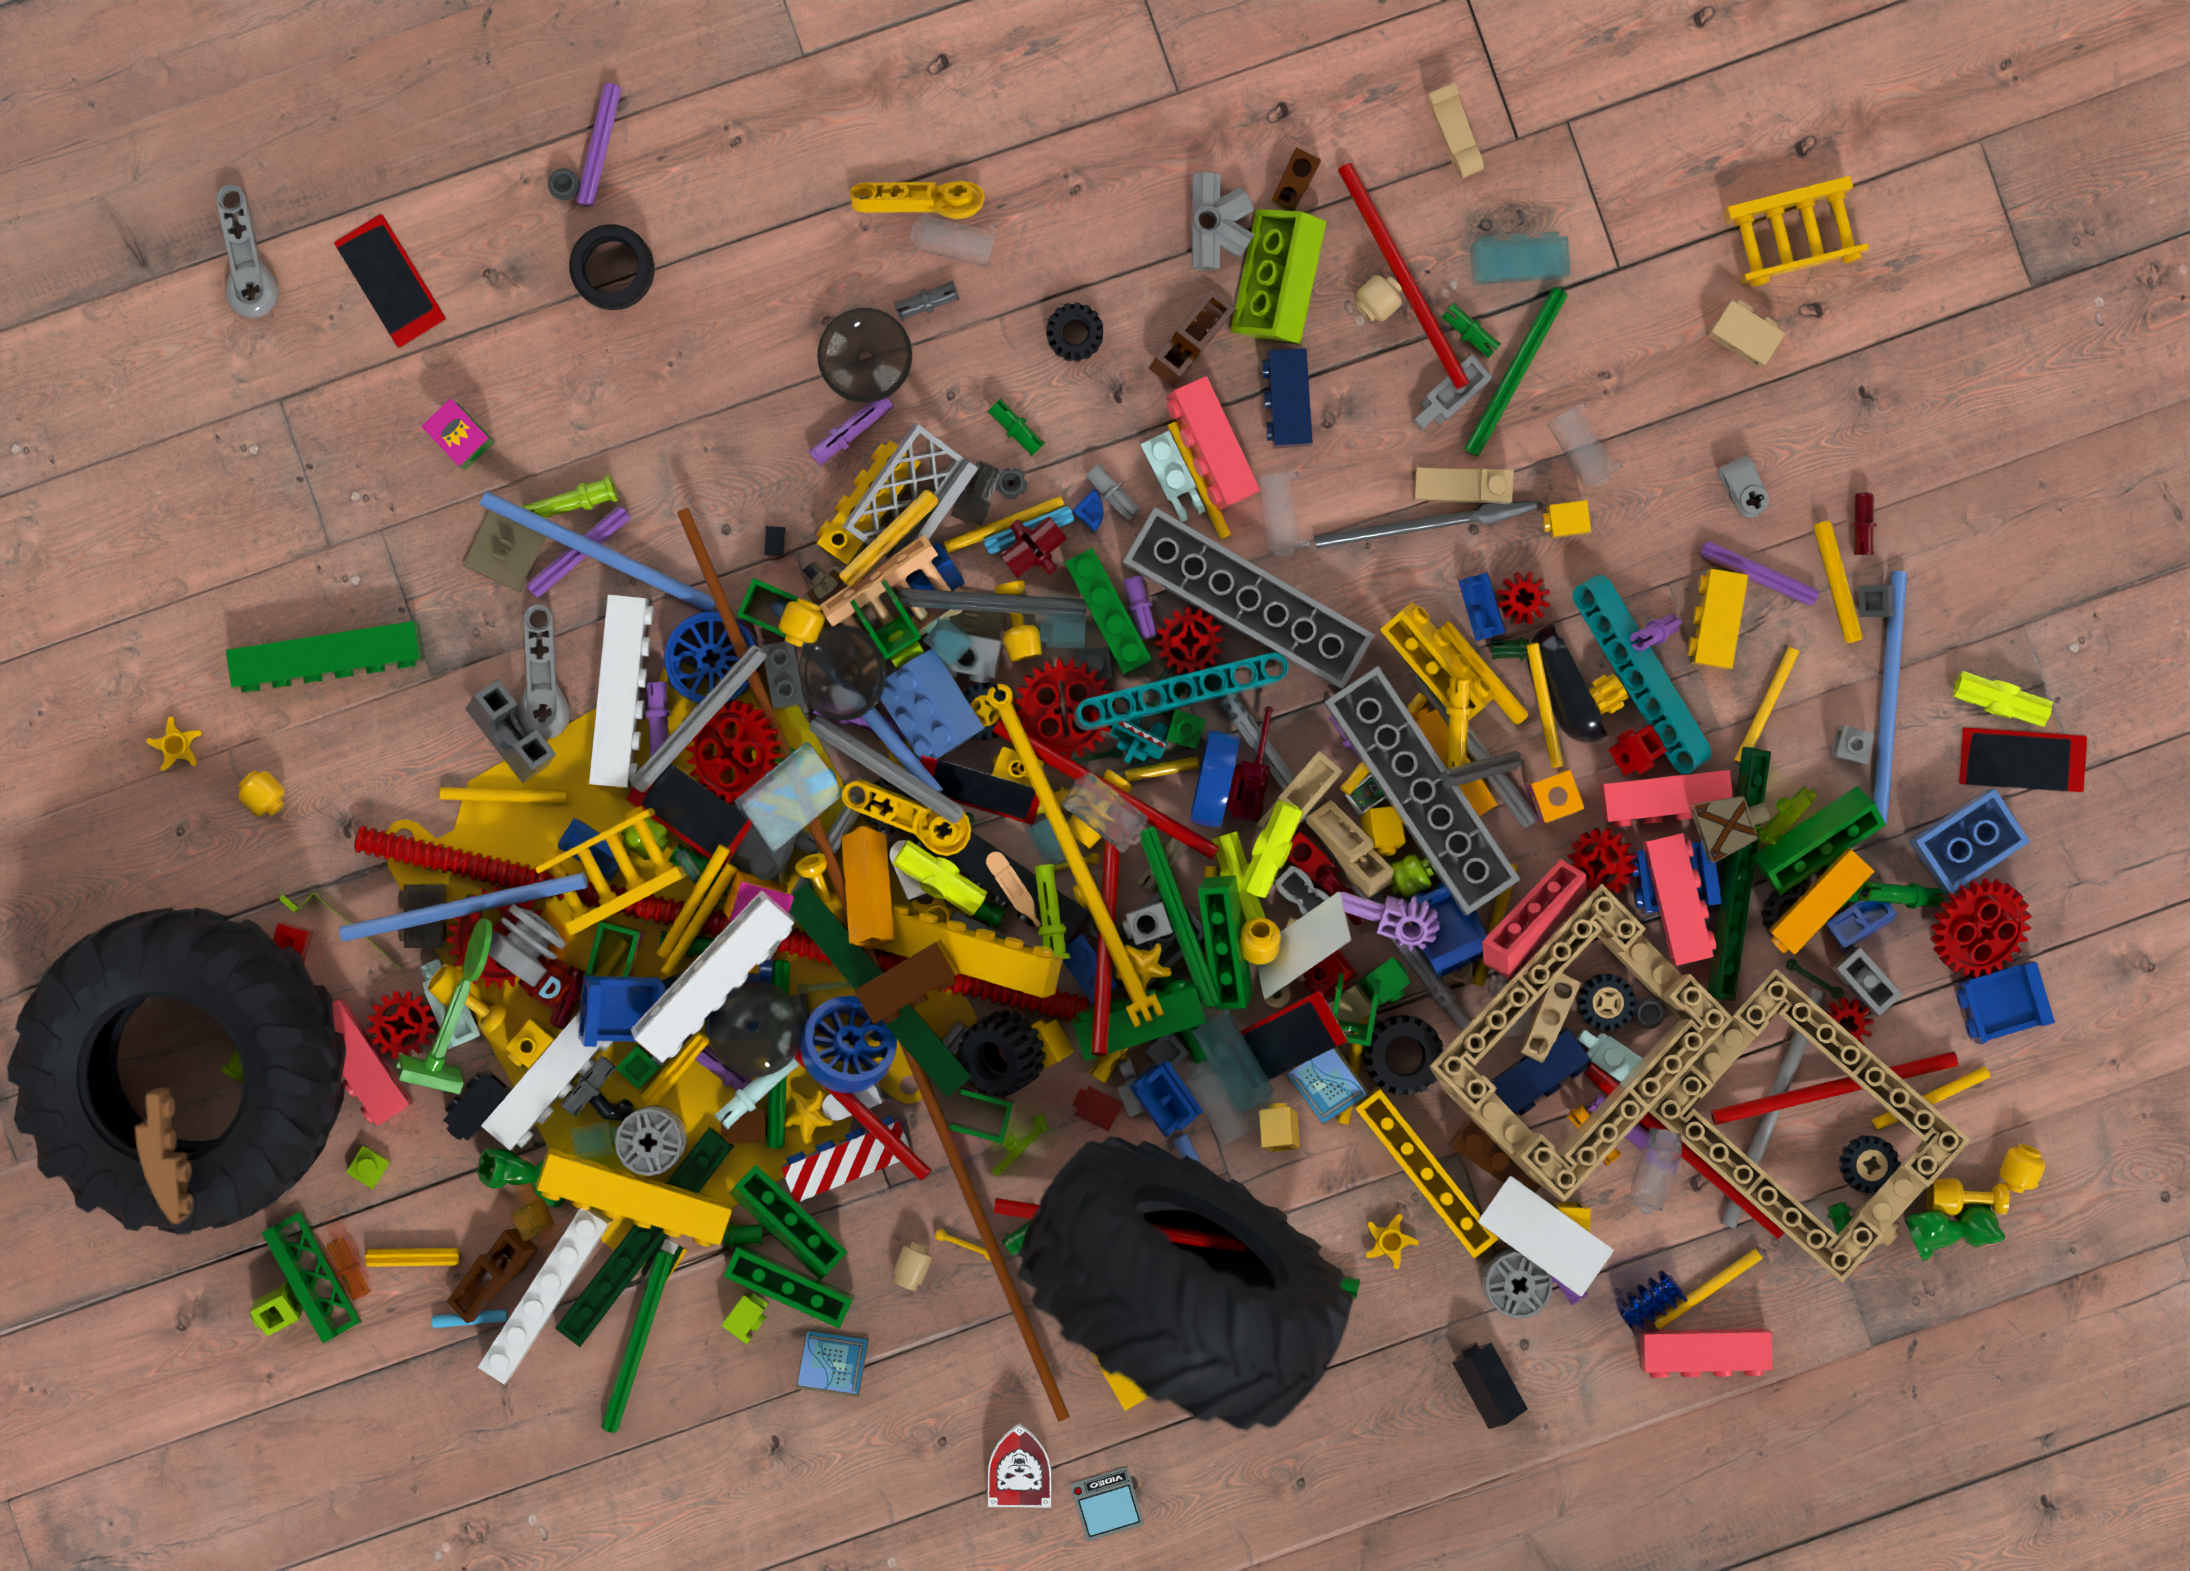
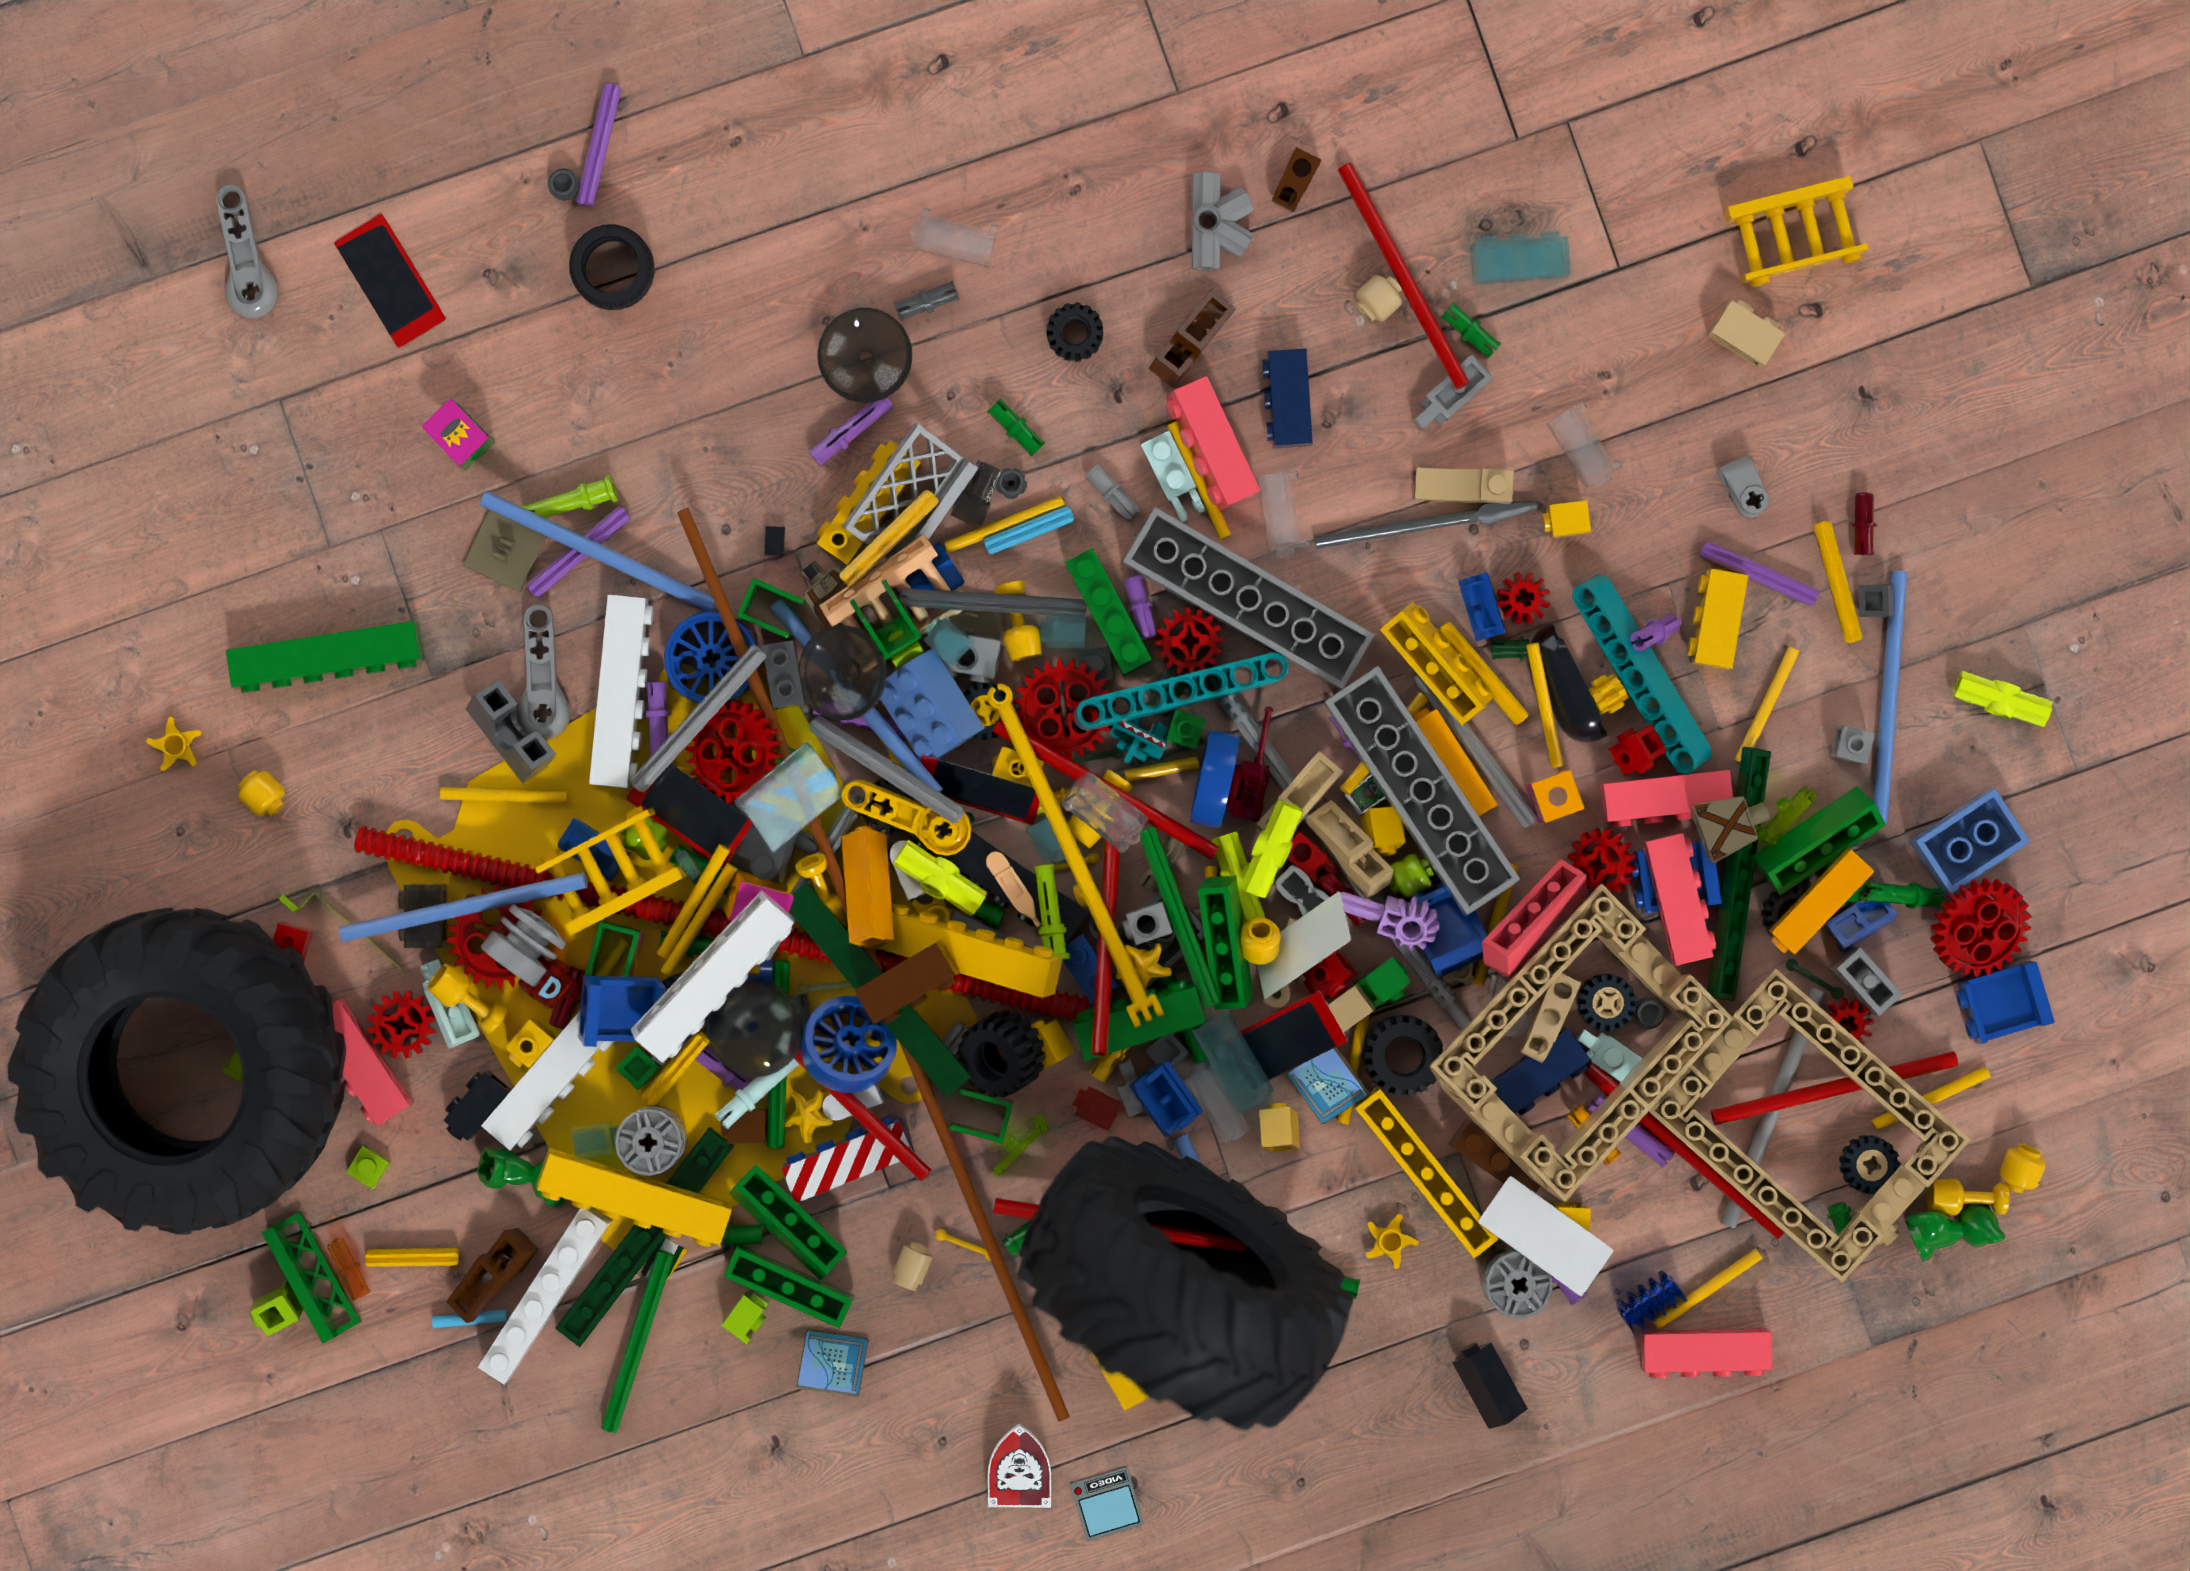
medium nougat slope [135,1088,193,1224] -> none
bright green piece [396,918,492,1094] -> none
clear yellow slope [511,1198,554,1241] -> none
dark grey pin [561,1055,617,1117] -> none
black arm [588,1092,634,1122] -> none
yellow head [778,598,825,647] -> none
yellow beam [849,181,985,219] -> none
dark red pin [999,516,1068,579] -> none
blue tile [1072,489,1103,533] -> none
lime slope [1230,209,1327,345] -> none
green piece [1333,973,1381,1046] -> none
tan leg [1426,83,1484,179] -> none
dark grey axle [1439,751,1524,788] -> none
yellow pin [1446,677,1472,768] -> none
green axle [1464,287,1568,457] -> none
clear brick [1631,1127,1682,1214] -> none
black sticker [1959,727,2087,792] -> none

